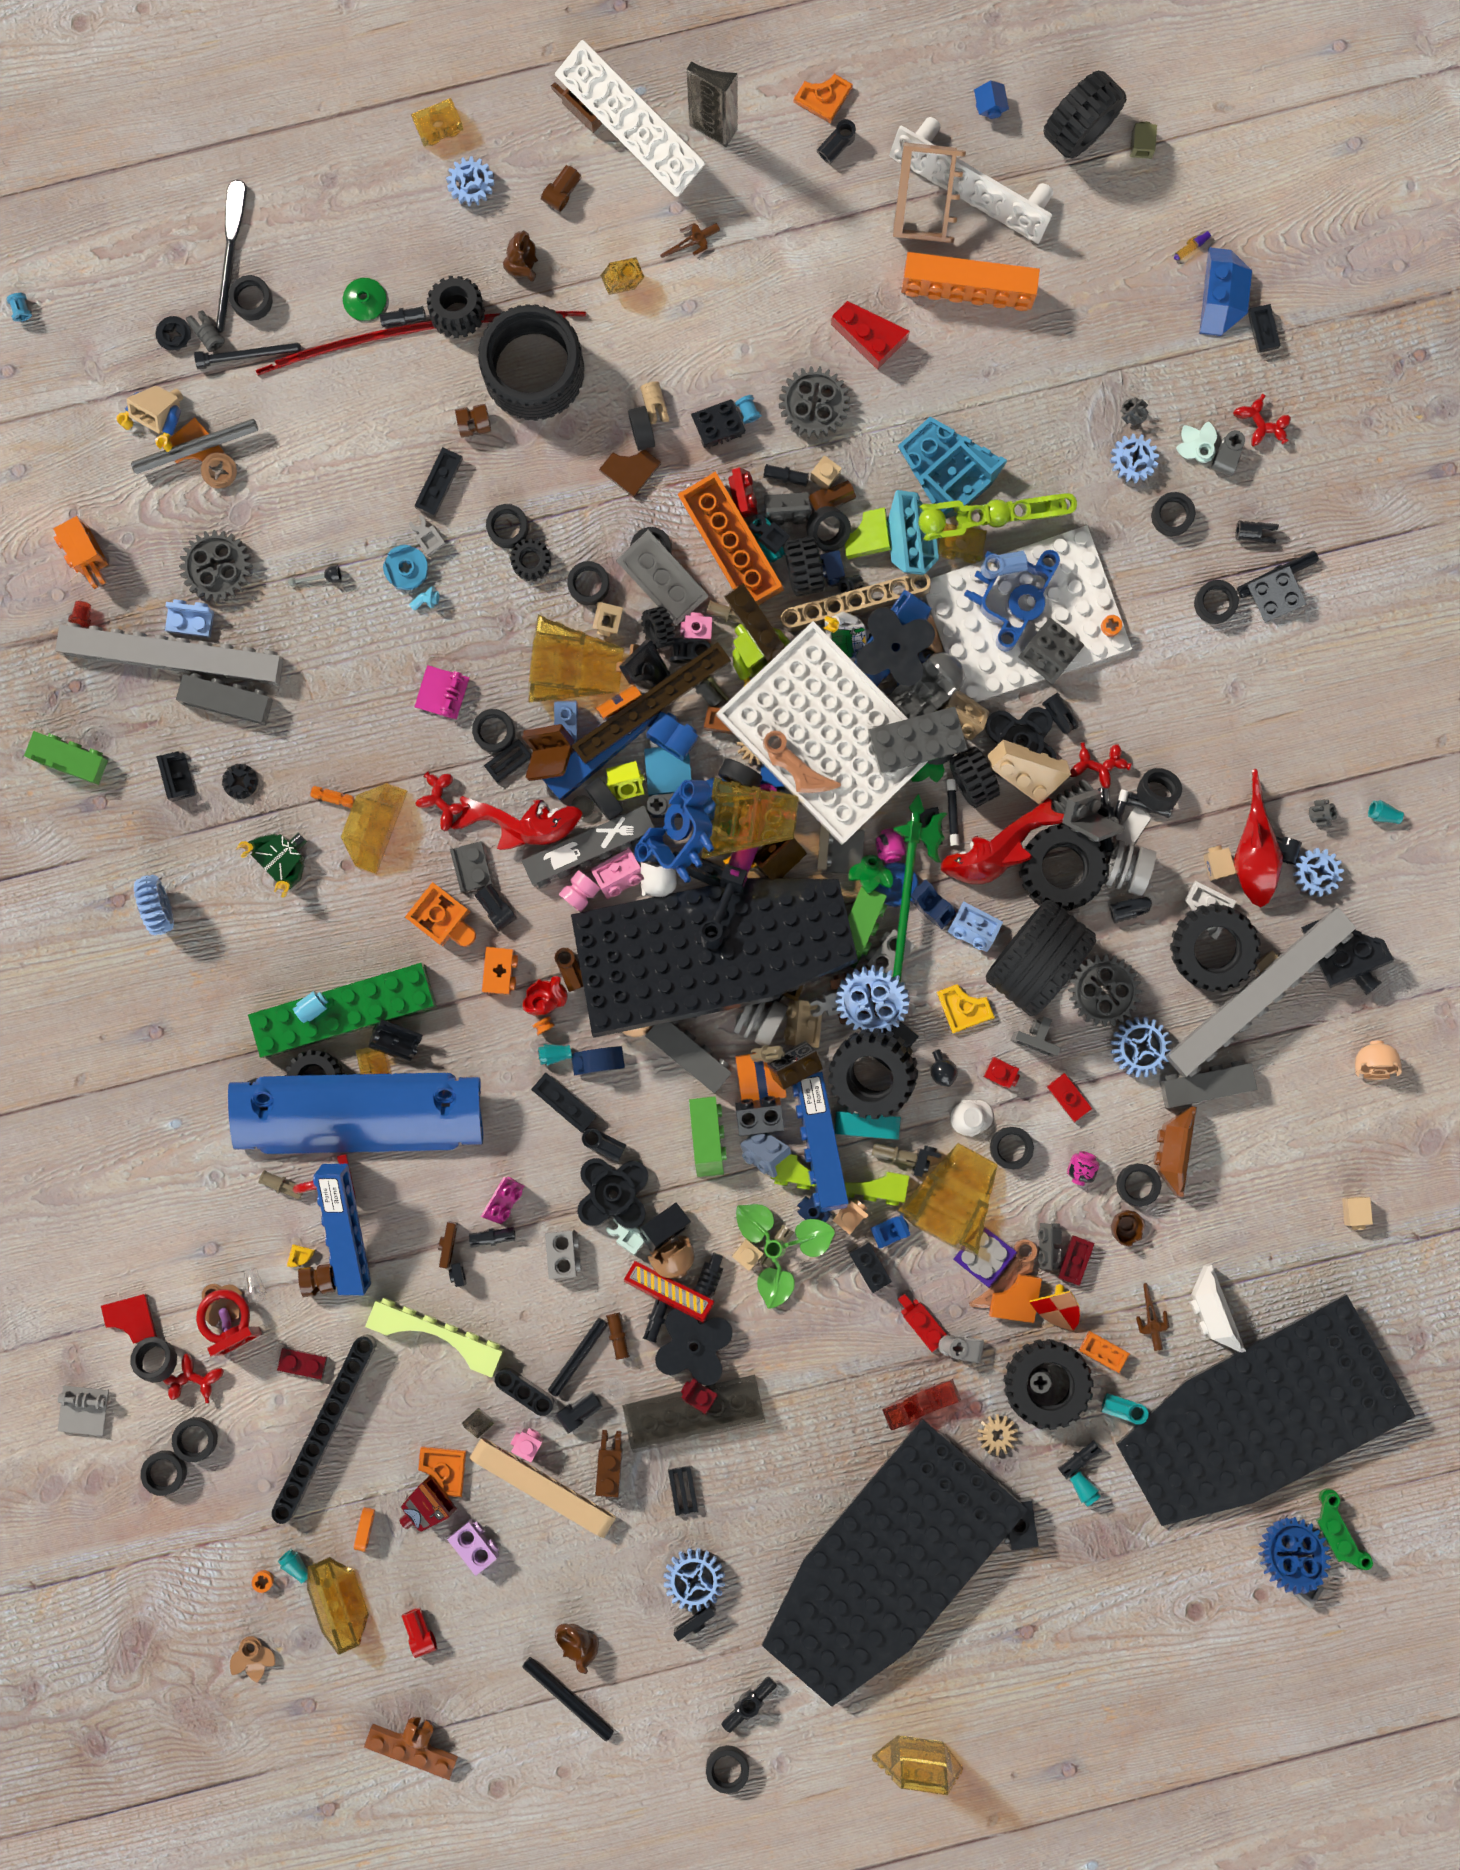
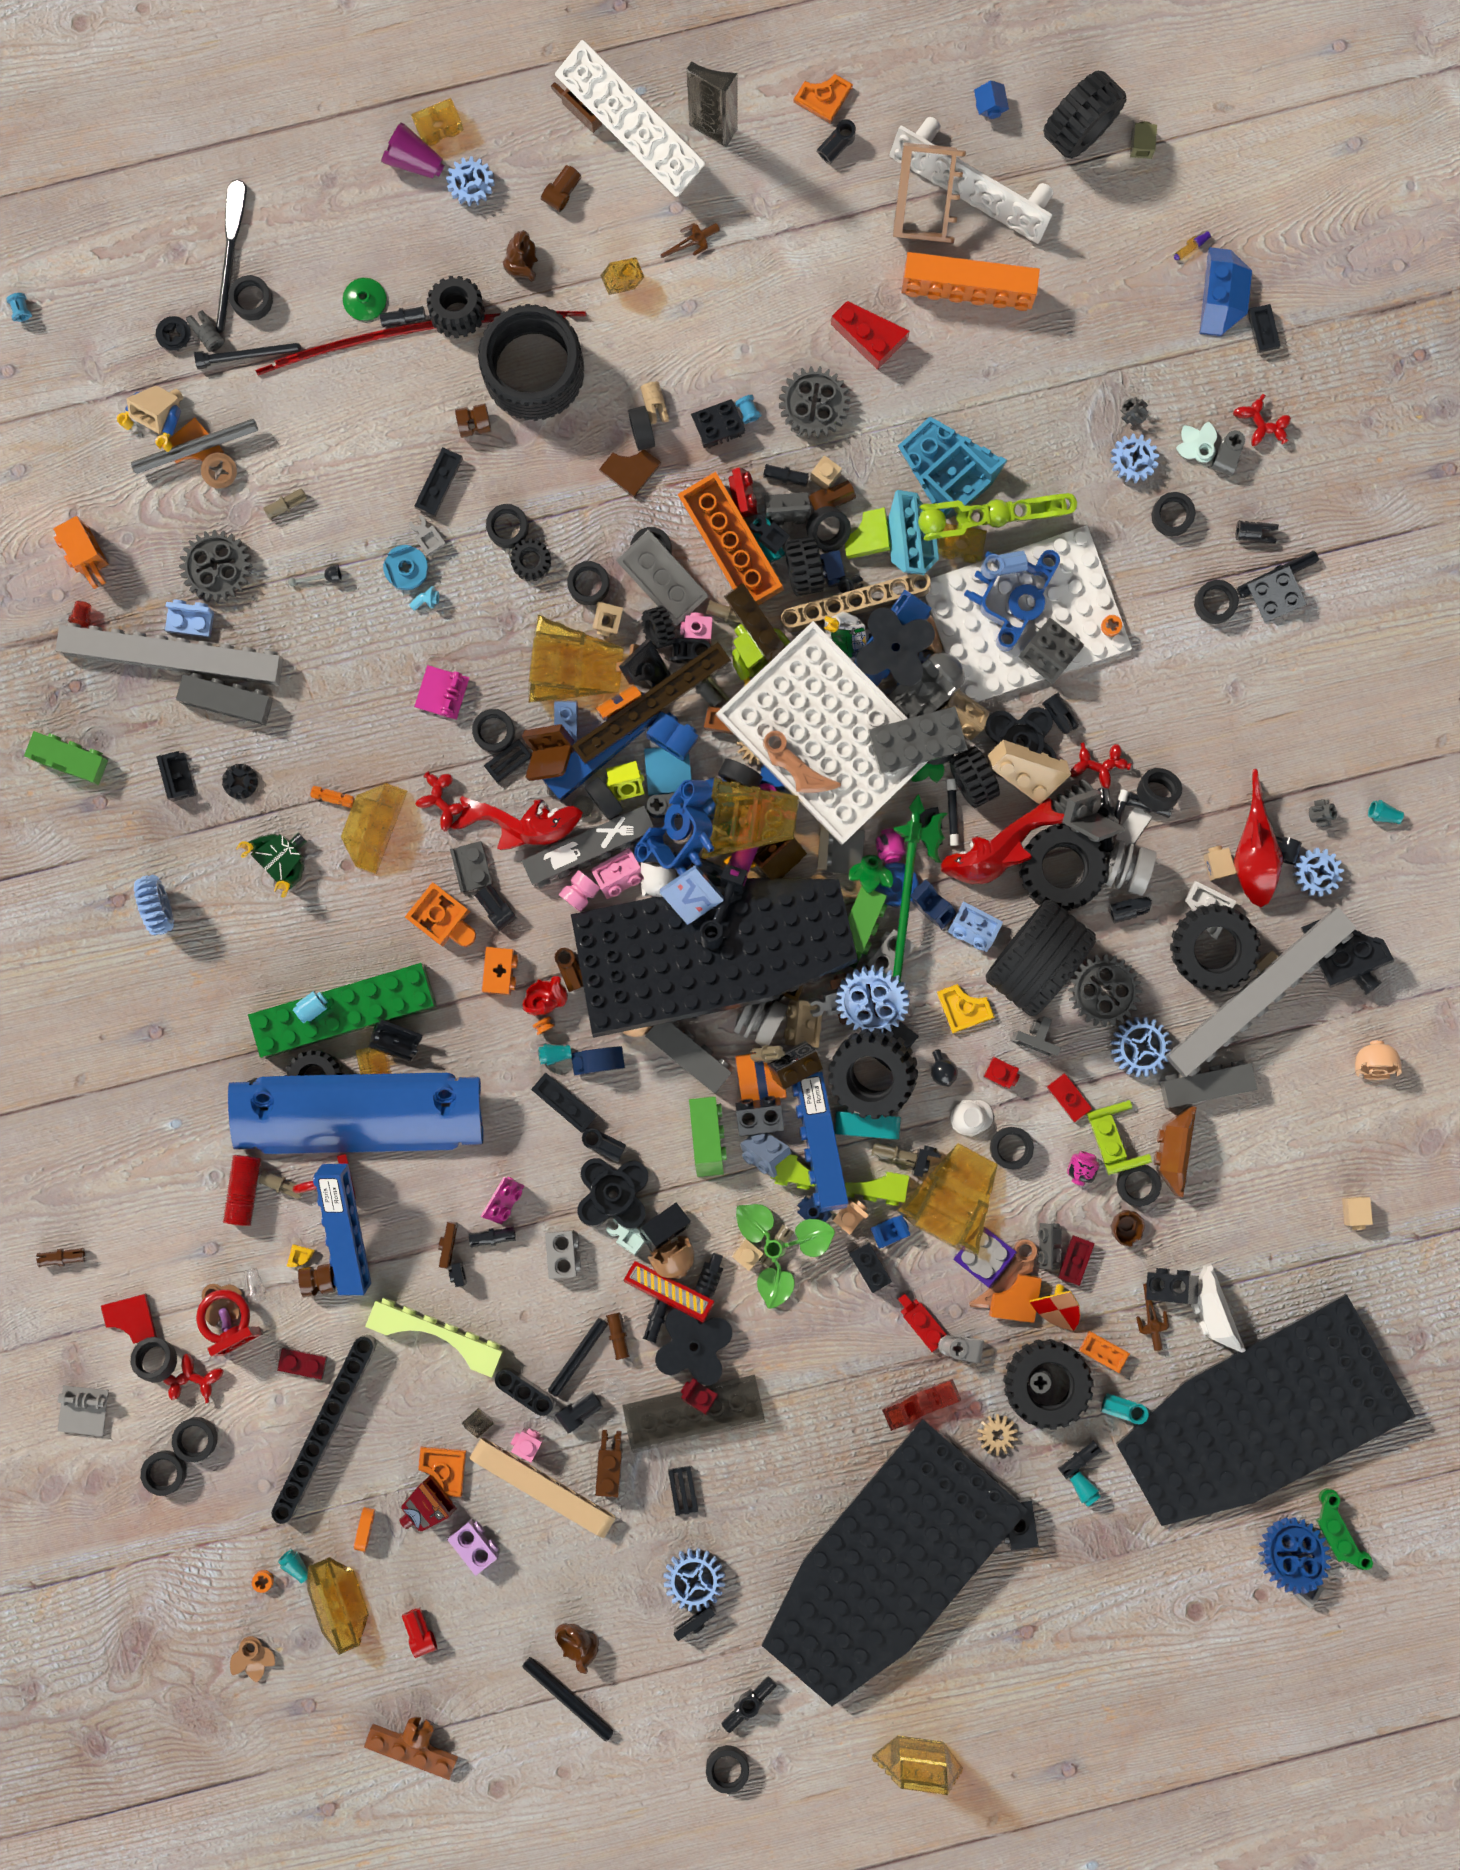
none -> reddish brown pin [36,1247,85,1268]
none -> red piece [222,1155,262,1226]
none -> dark tan axle [263,489,307,520]
none -> magenta cone [381,122,445,179]
none -> medium blue tile [660,865,724,925]
none -> lime plate [1086,1100,1152,1175]
none -> black brick [1146,1268,1199,1304]

